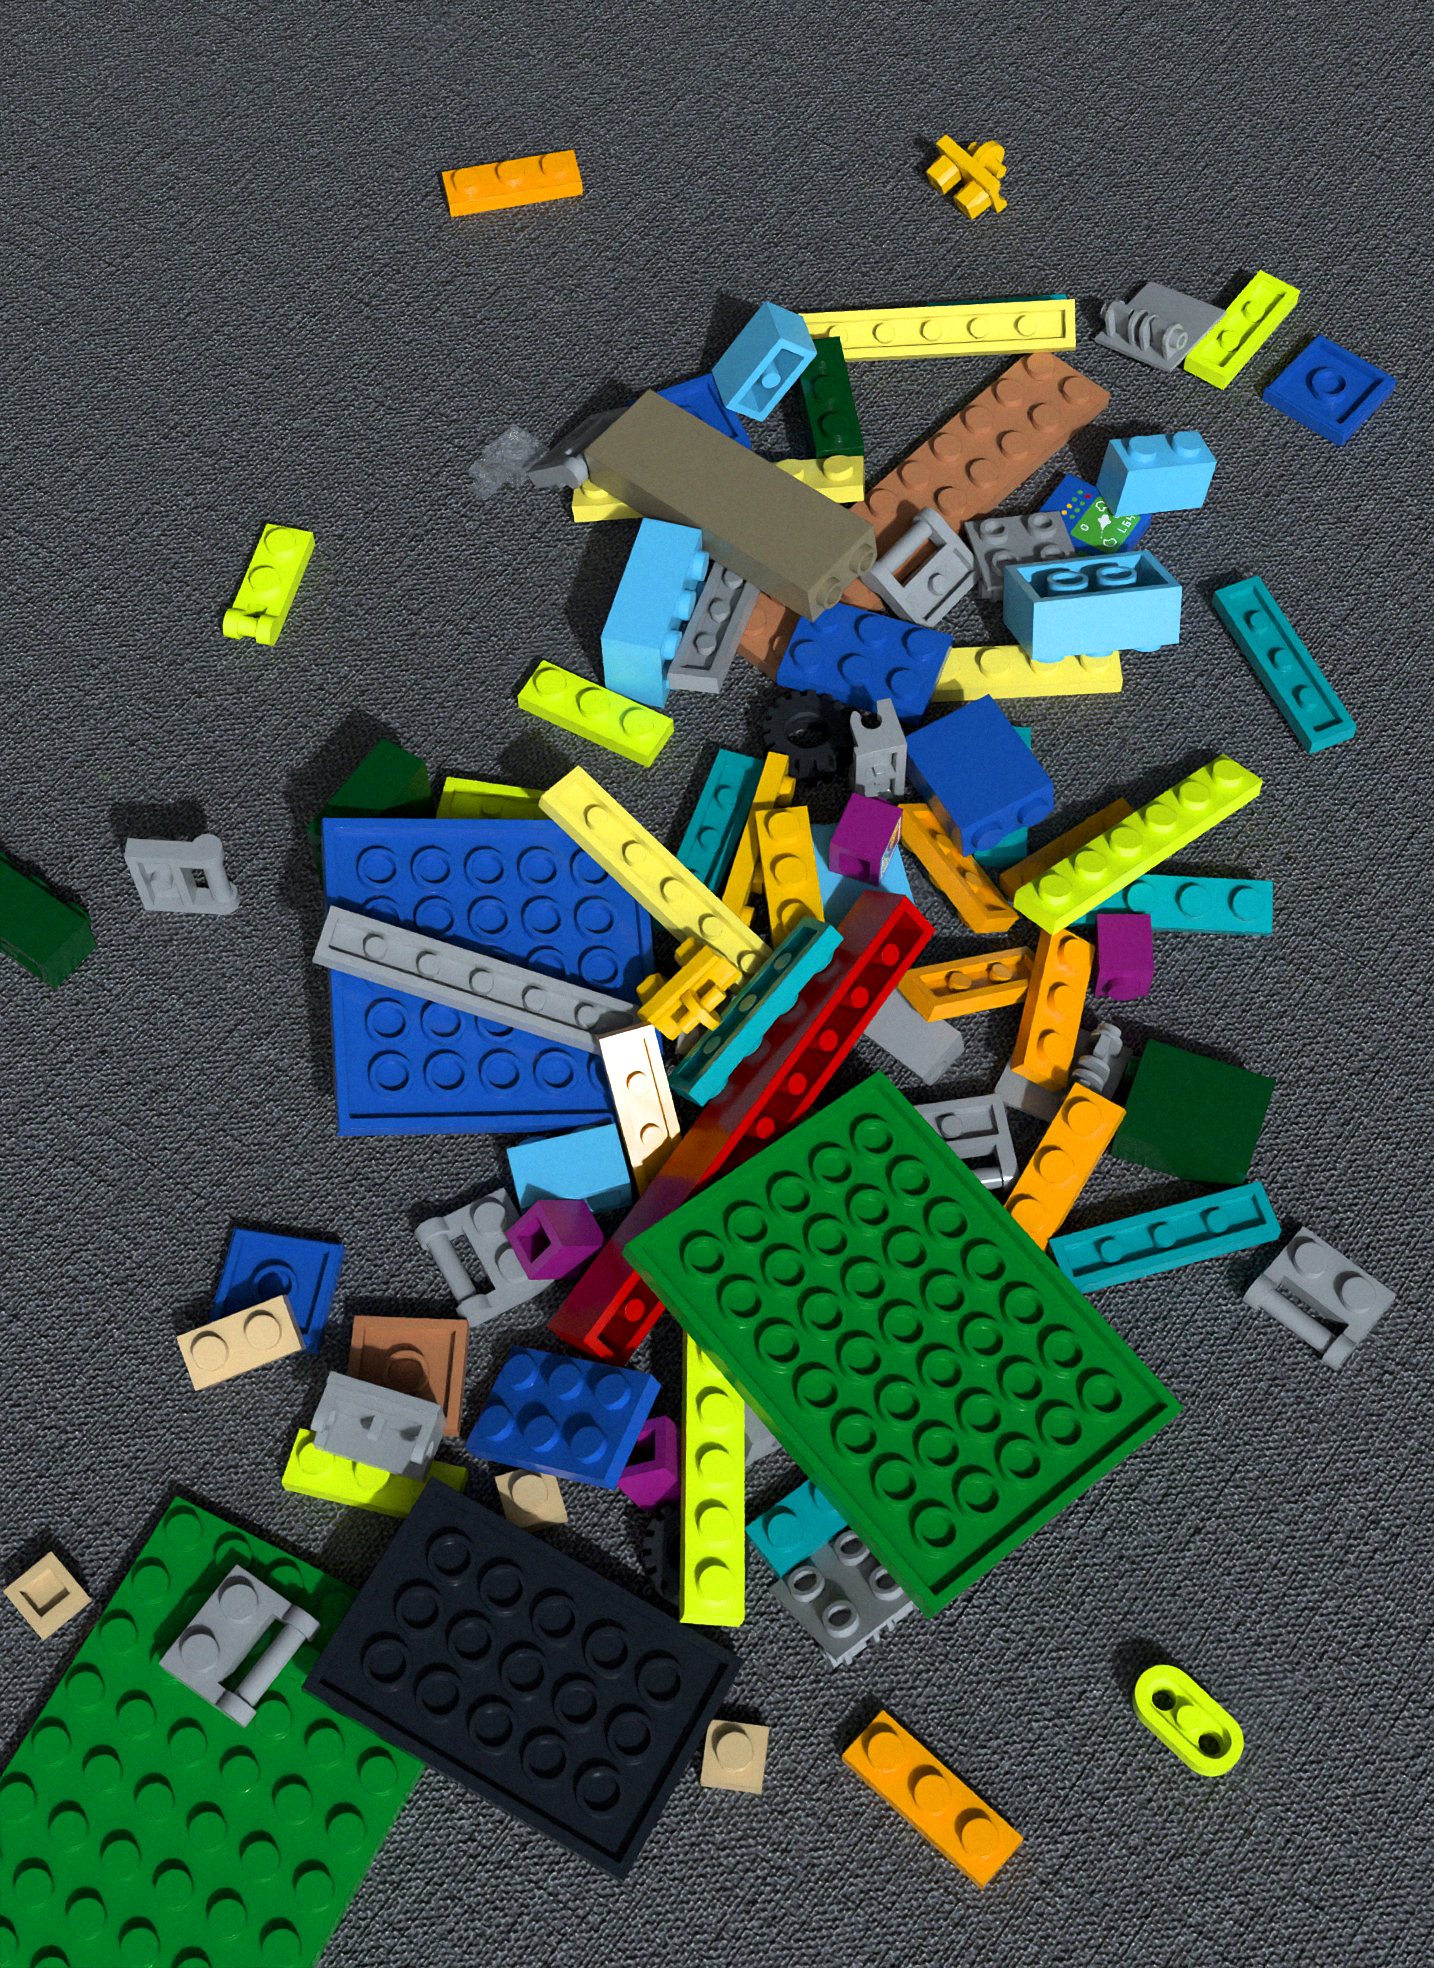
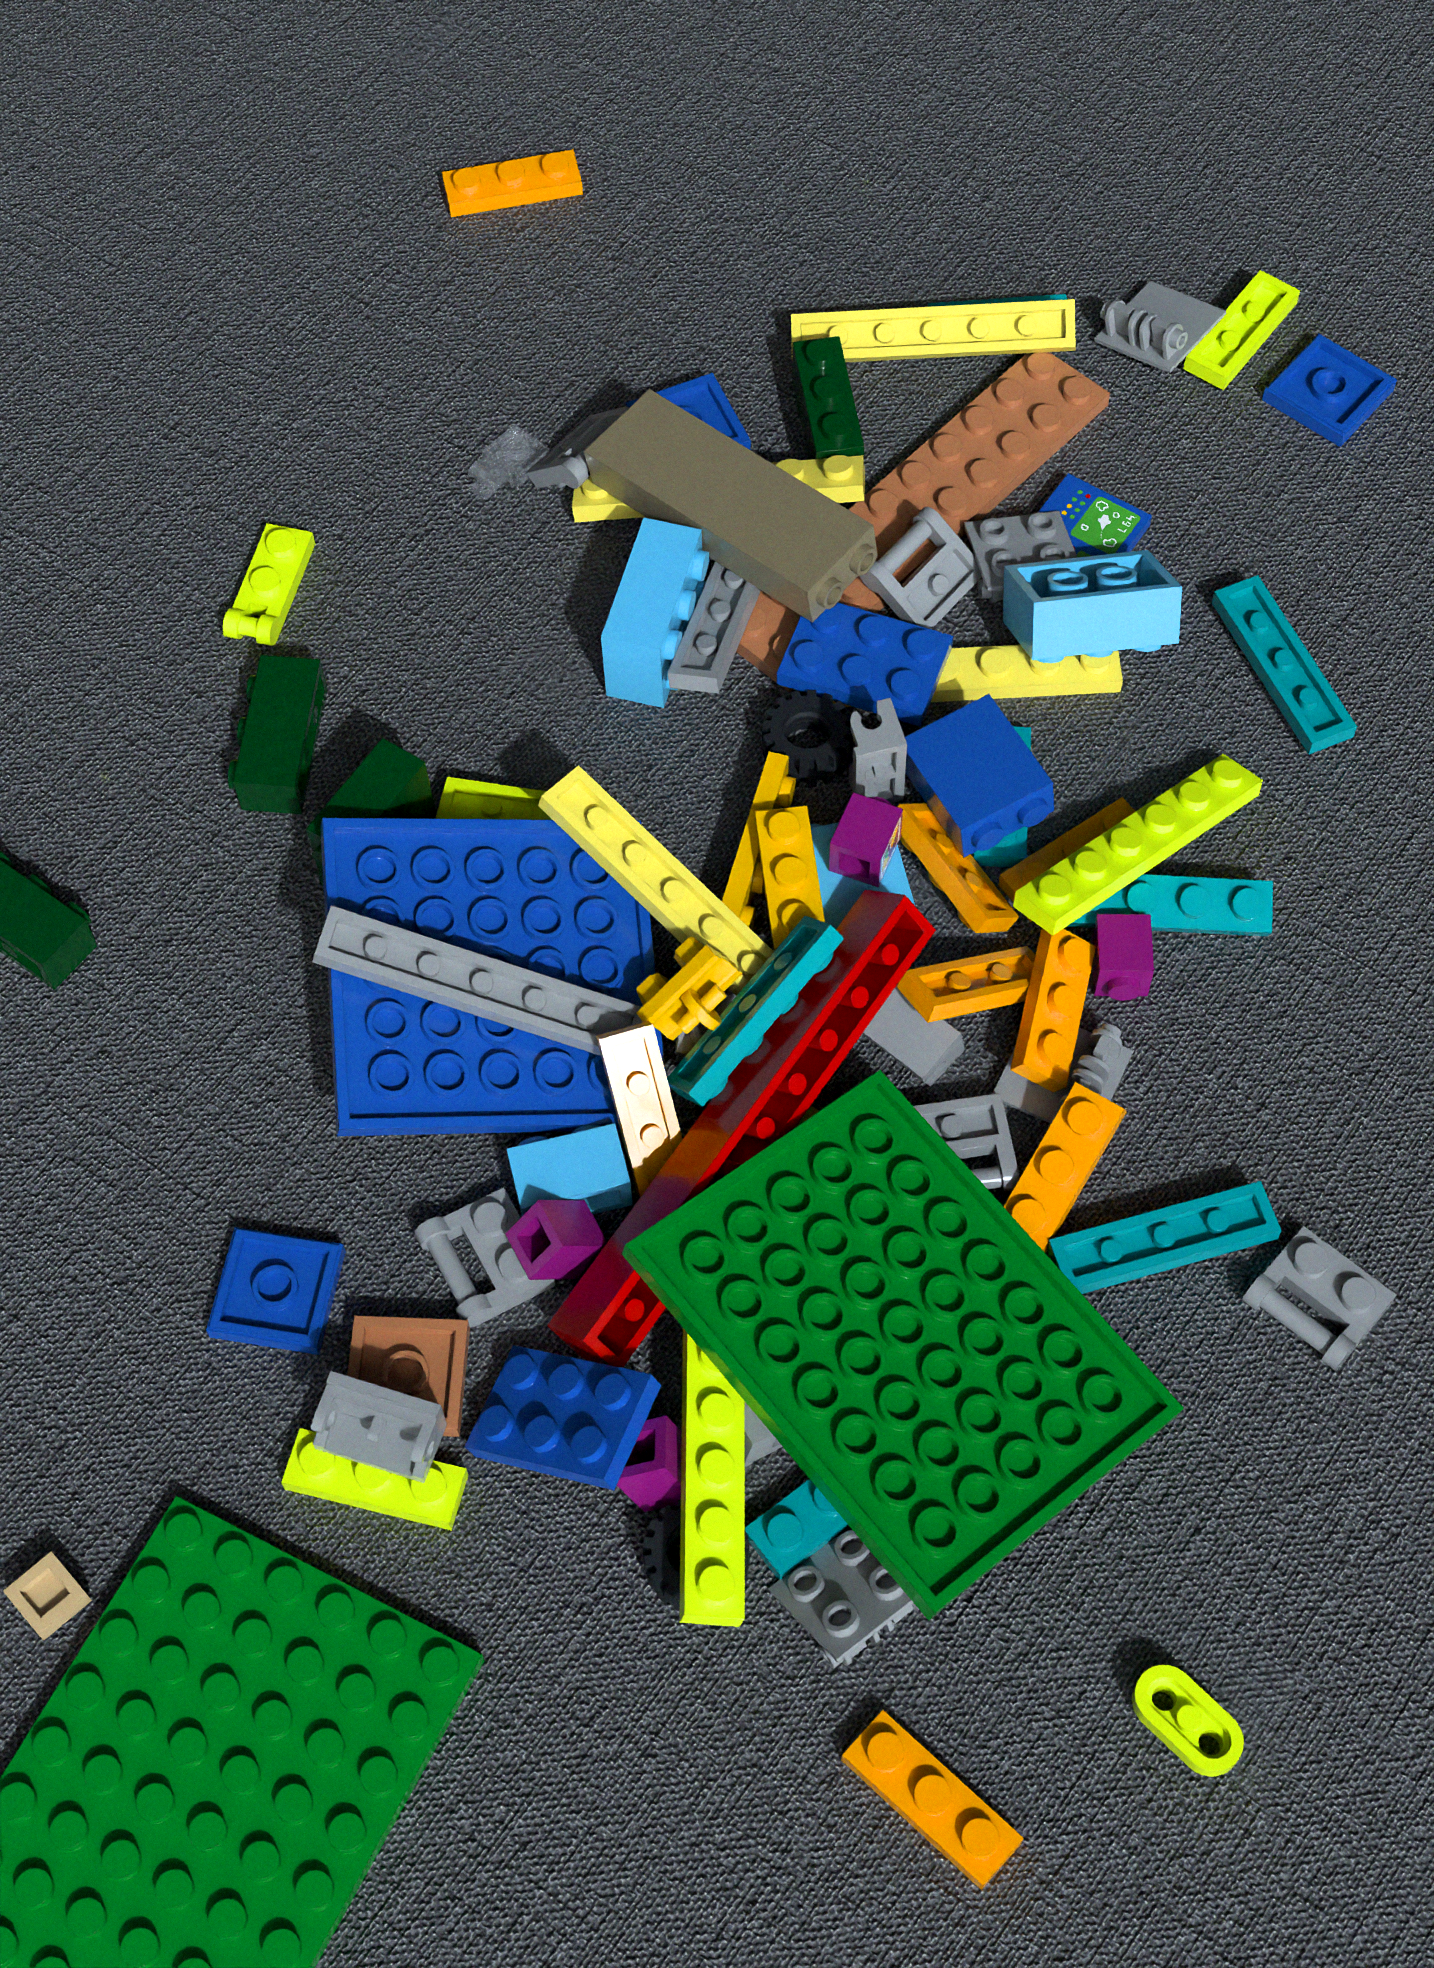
light grey plate [124,834,240,915] -> none
light grey plate [159,1564,322,1728] -> none
tan plate [176,1295,307,1391] -> none
black plate [301,1476,745,1884] -> none
tan plate [495,1468,568,1533] -> none
neon yellow plate [517,660,674,768] -> none
teal plate [651,749,766,933] -> none
tan plate [700,1719,769,1794] -> none
medium azure brick [711,301,818,422] -> none
yellow hips [926,134,1008,220] -> none
medium azure brick [1096,431,1217,517] -> none
dark green brick [1110,1039,1276,1192] -> none
none -> dark green brick [228,655,327,815]

